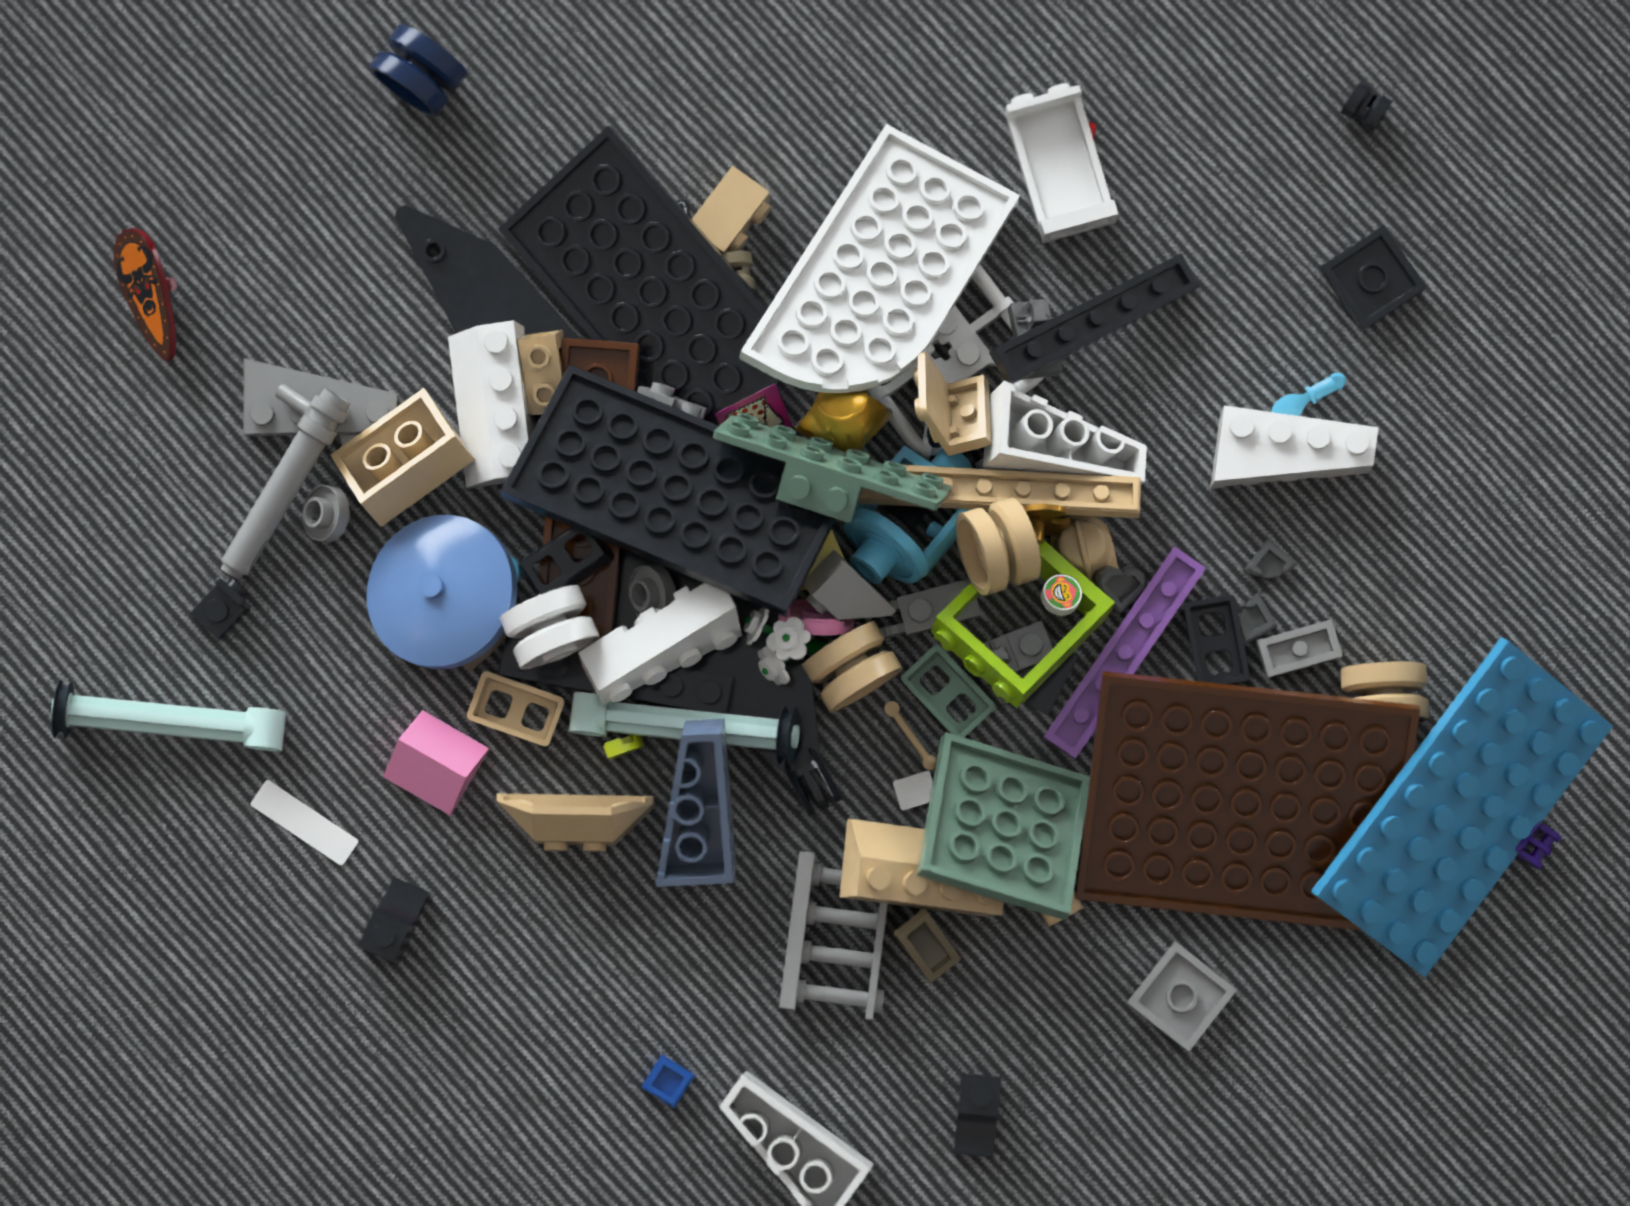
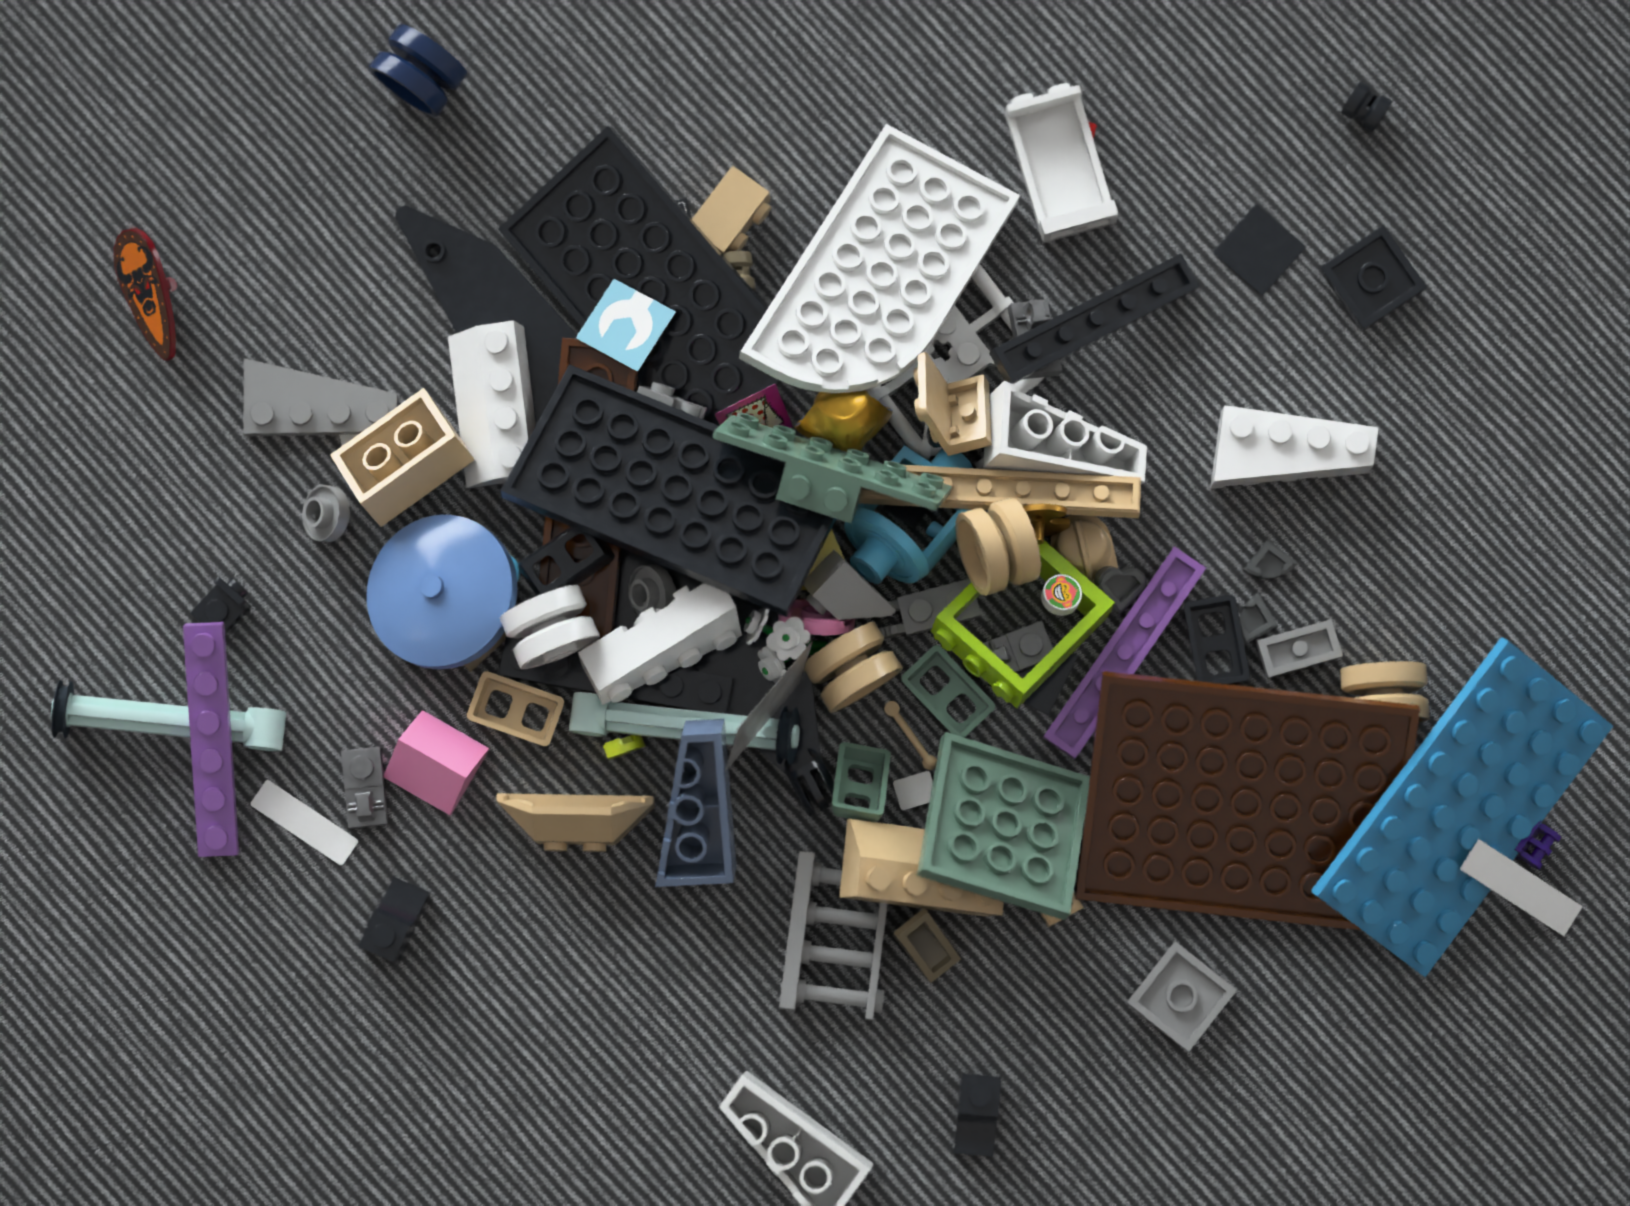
light grey cylinder [221,384,351,580] -> none
tan bracket [517,330,564,415] -> none
blue tile [641,1054,695,1109] -> none
medium azure piece [1272,373,1347,416] -> none
none -> medium lavender plate [183,622,239,857]
none -> flat silver hinge [341,747,389,829]
none -> medium azure sticker [576,279,676,372]
none -> light grey sticker [725,641,813,771]
none -> sand green piece [832,742,891,822]
none -> black sticker [1213,204,1306,295]
none -> white sticker [1460,839,1583,936]

